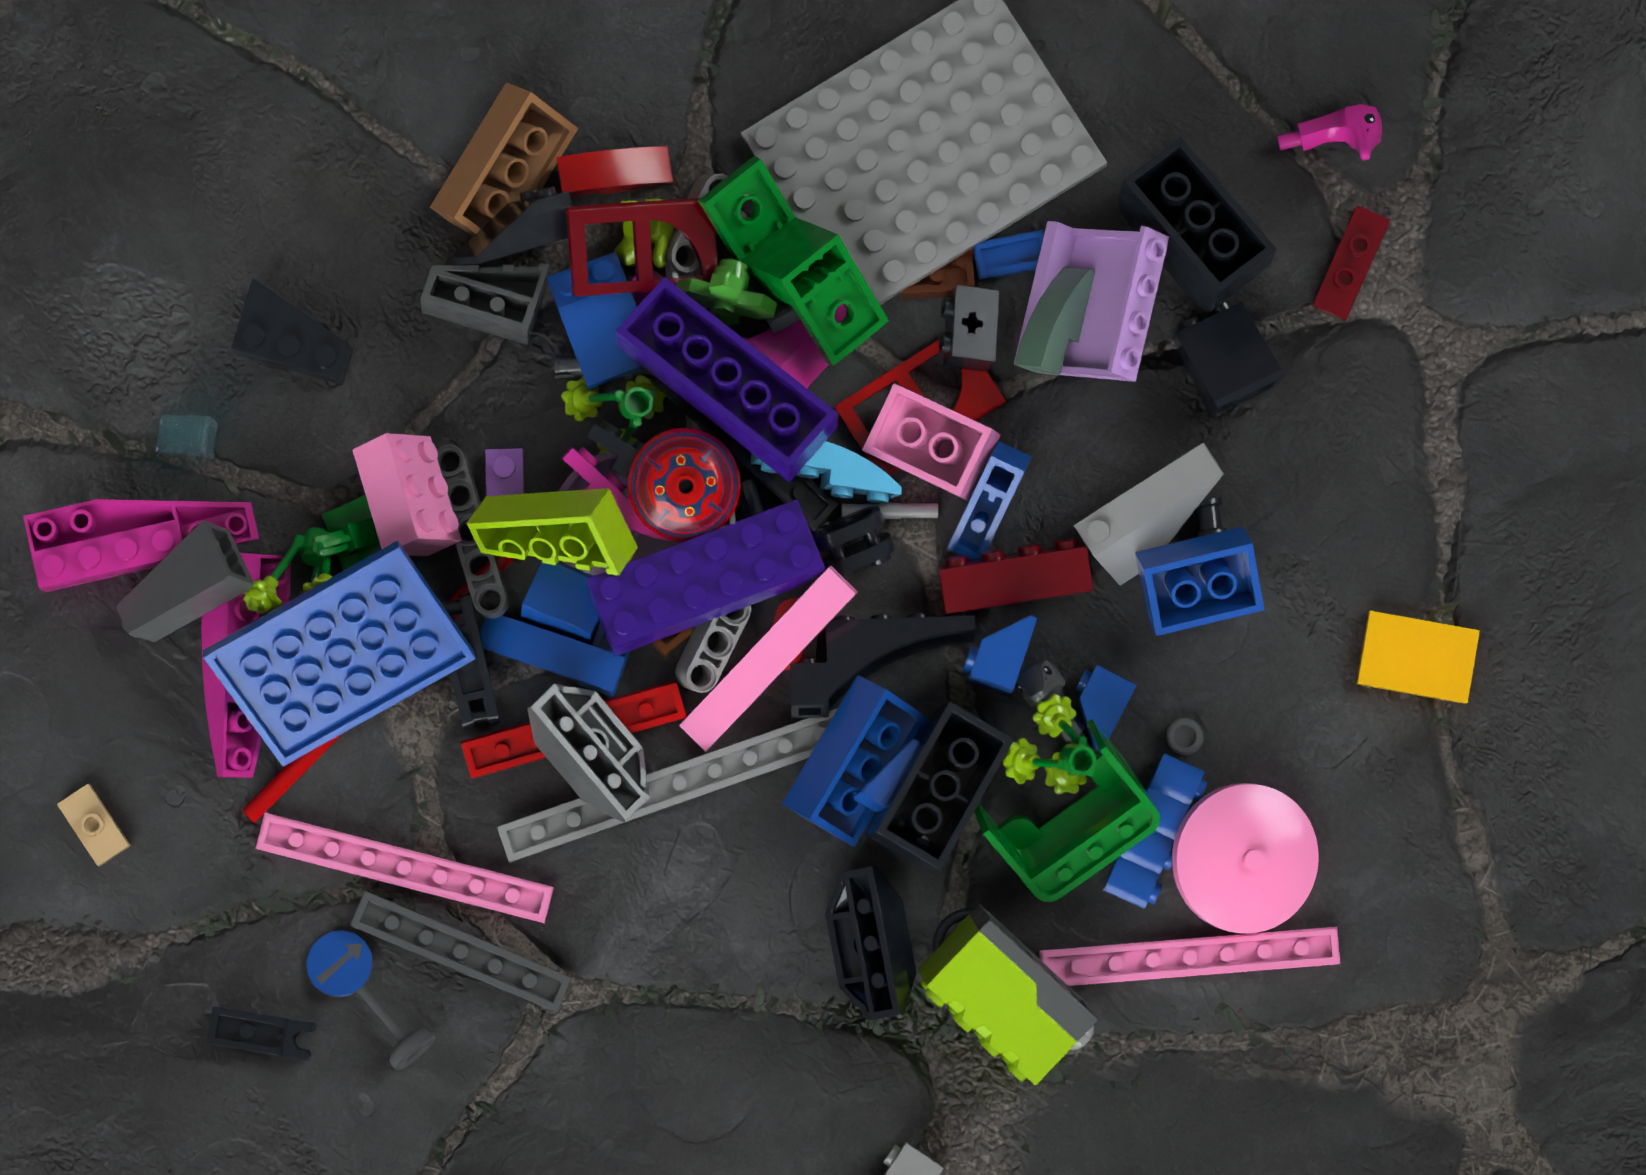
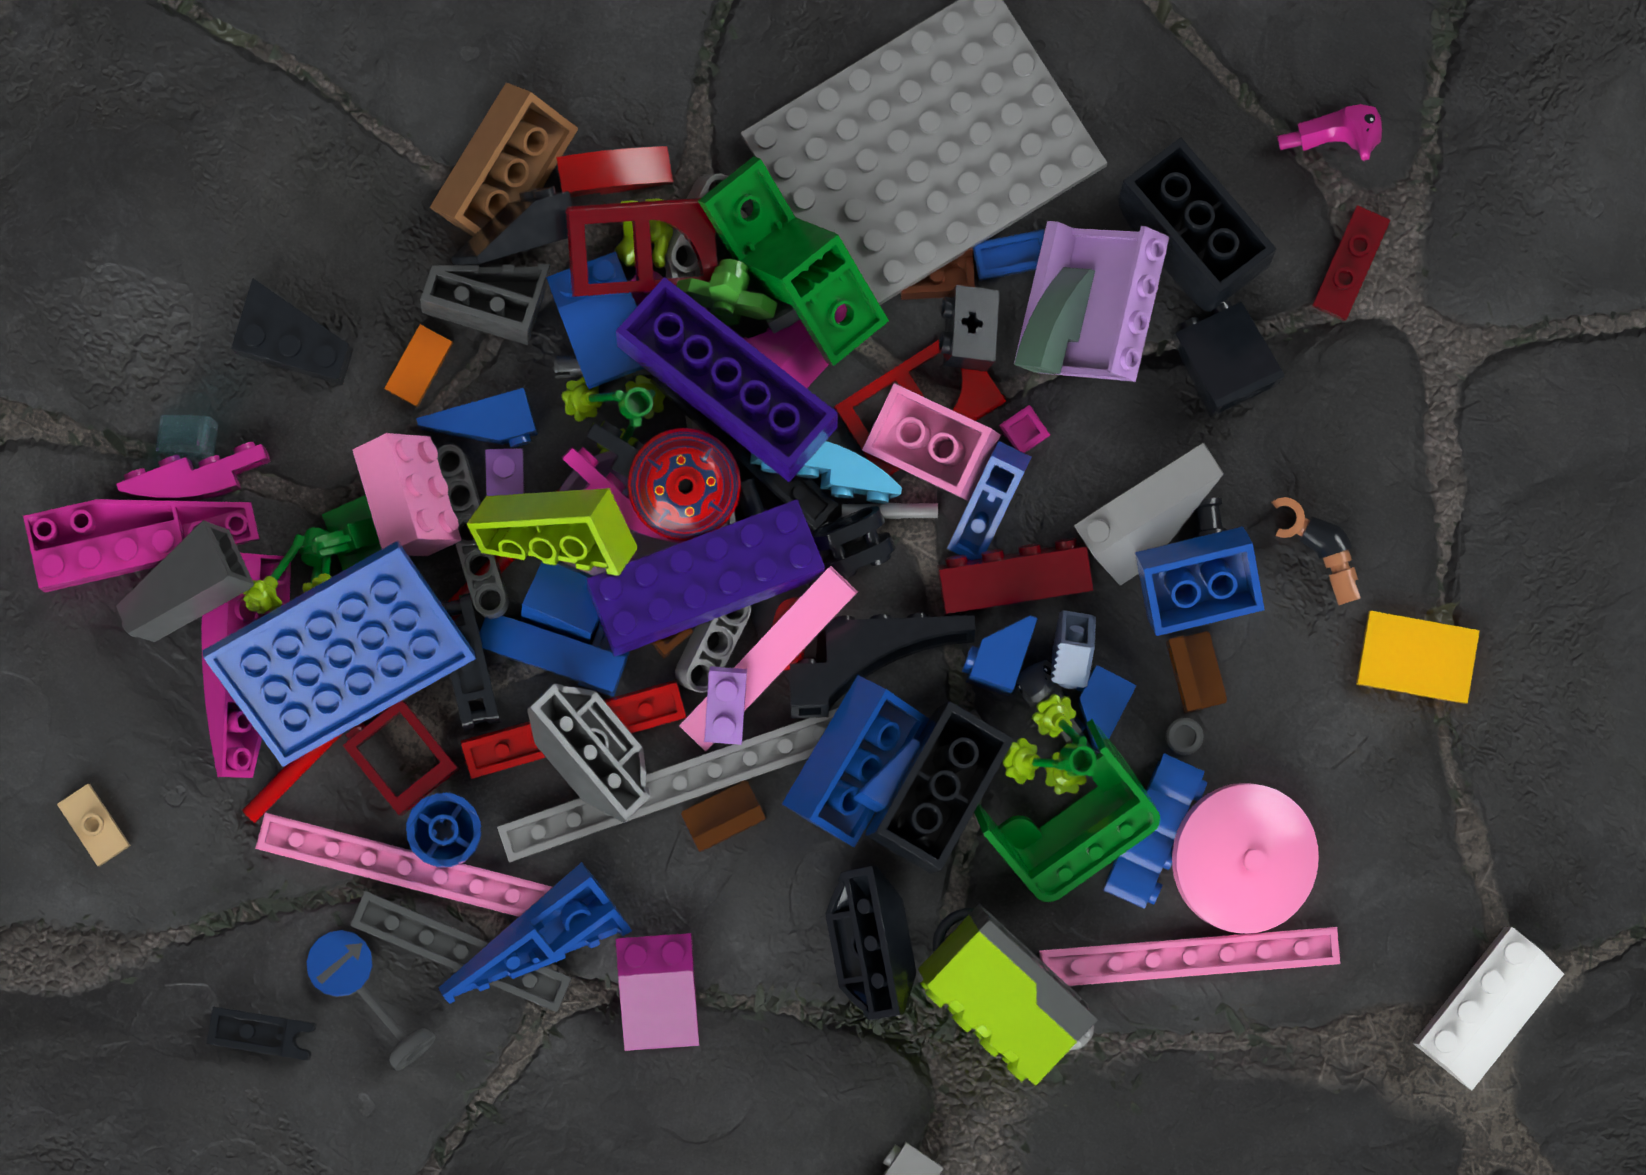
none -> dark pink slope [116,442,271,501]
none -> dark red window [342,700,460,816]
none -> orange tile [384,324,453,408]
none -> blue cylinder [406,793,481,868]
none -> blue slope [416,388,538,448]
none -> blue wedge [439,862,632,1003]
none -> slope [616,933,699,1051]
none -> reddish brown panel [681,781,767,852]
none -> medium lavender plate [704,666,747,745]
none -> dark pink tile [999,405,1050,453]
none -> sand blue brick [1051,610,1096,689]
none -> reddish brown panel [1166,631,1227,714]
none -> piece [1271,497,1361,605]
none -> white slope [1413,927,1564,1091]

